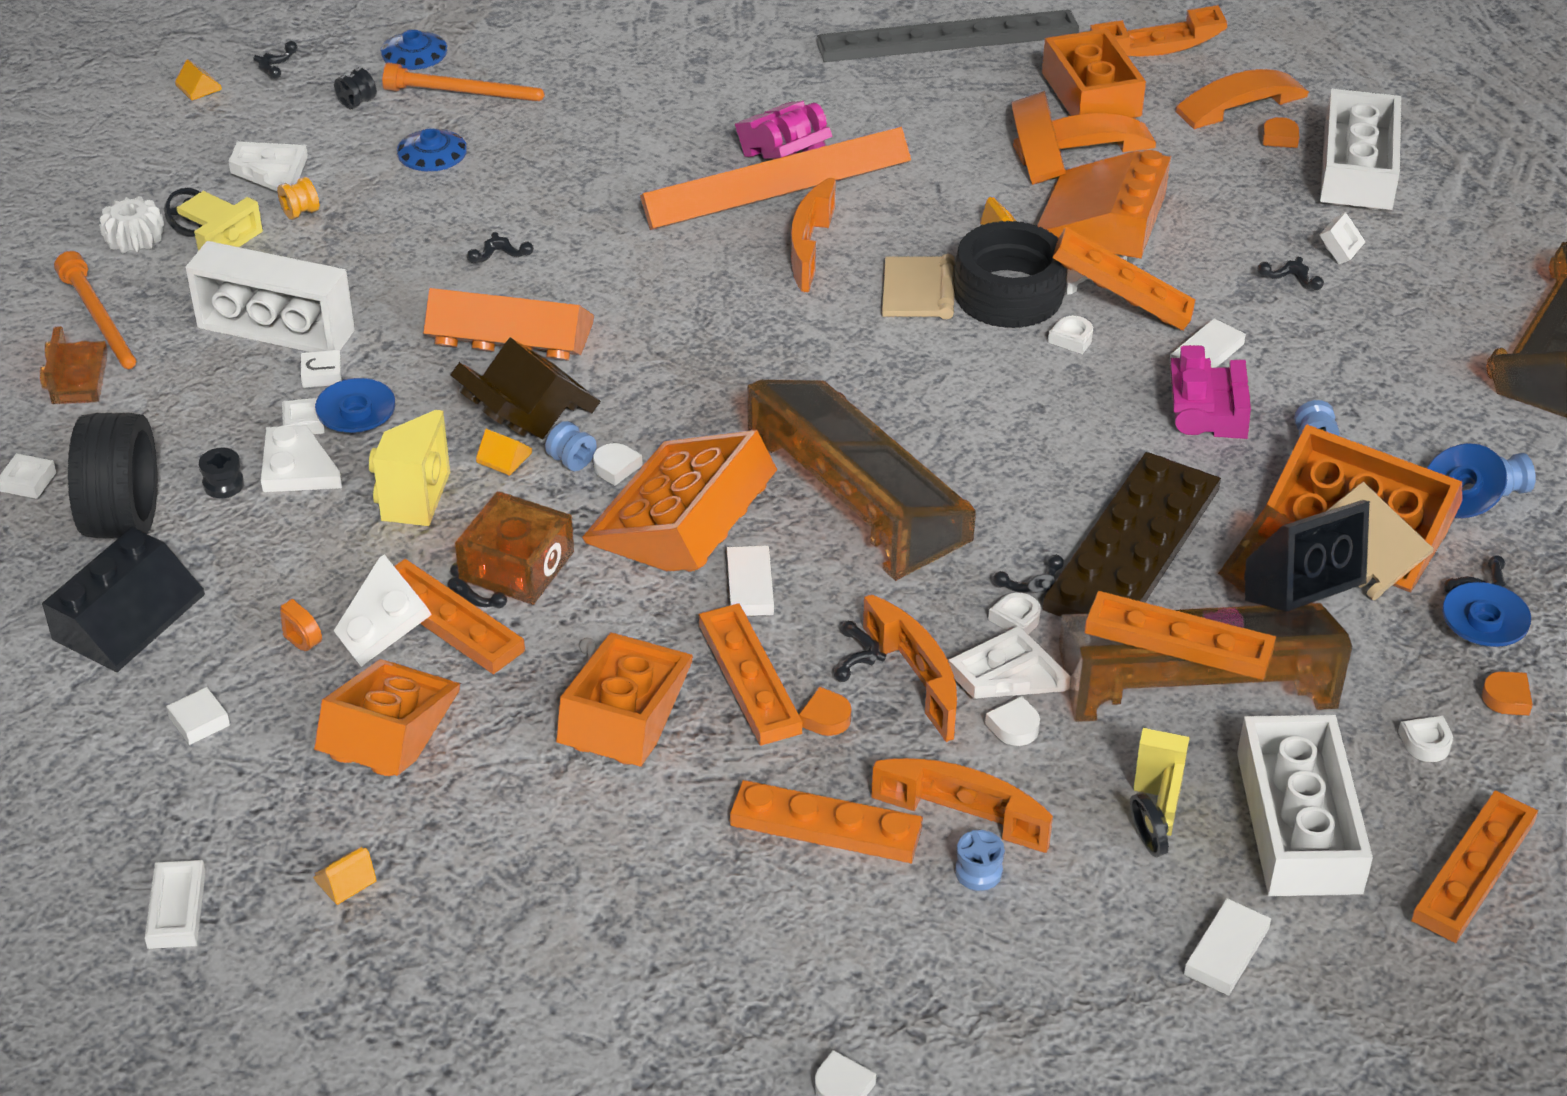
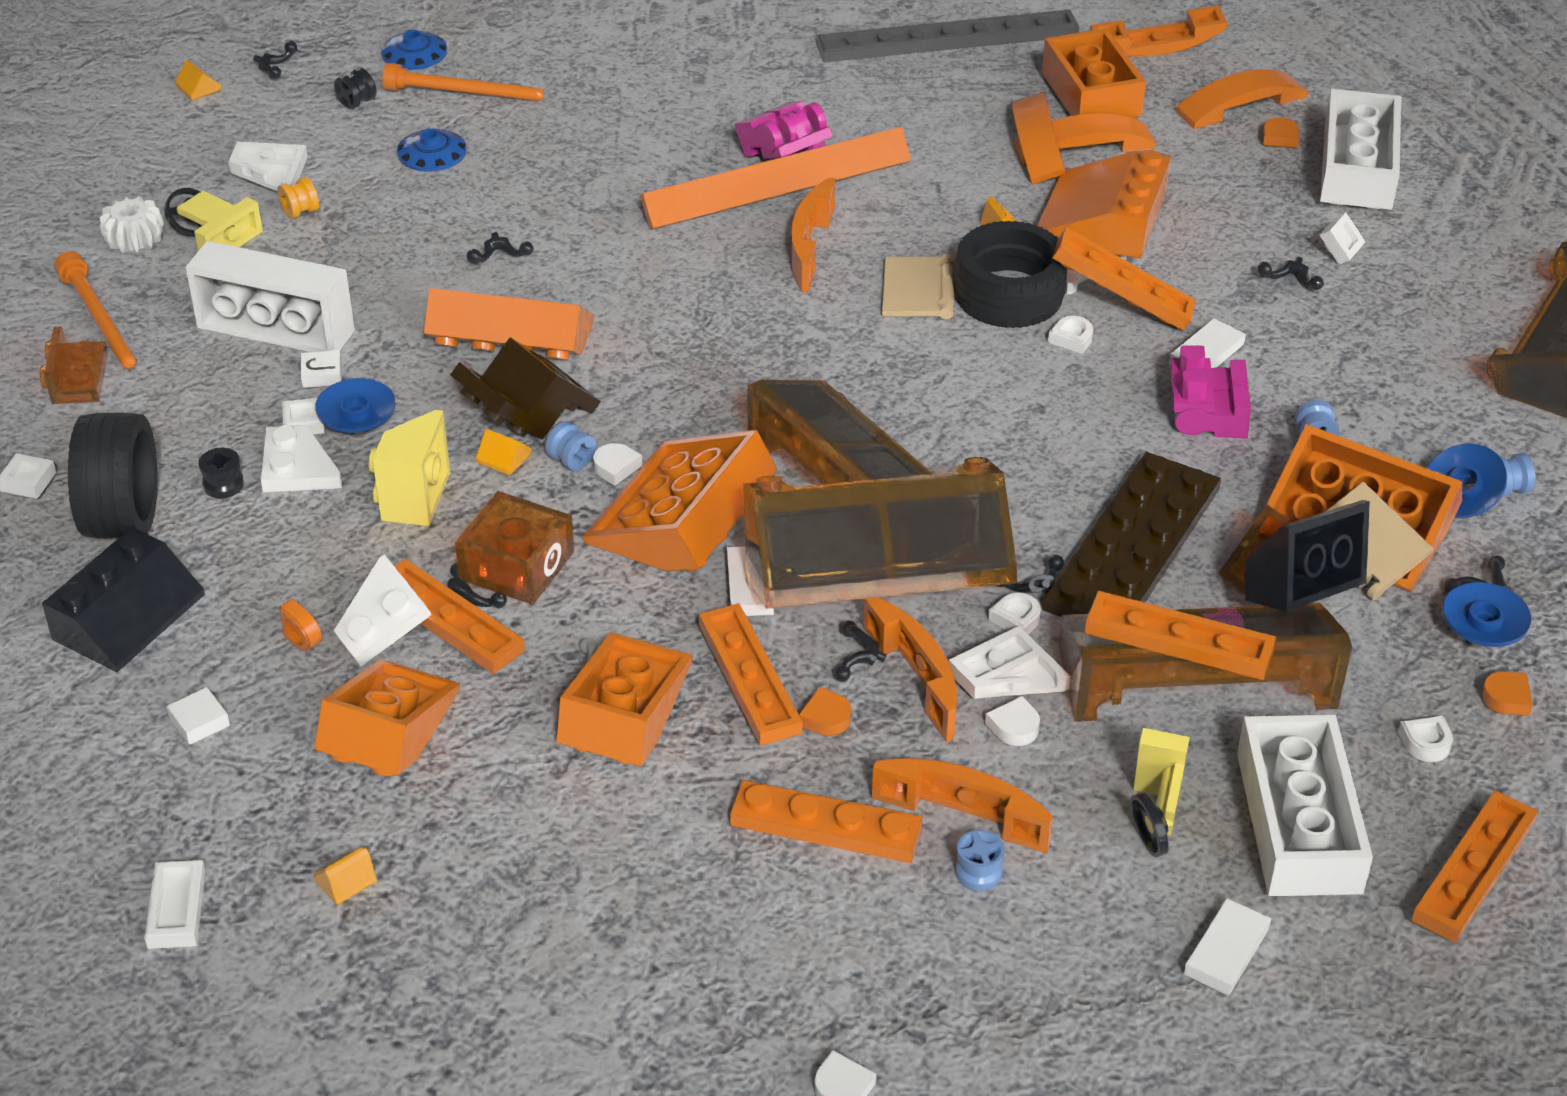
none -> windscreen [743,457,1017,608]

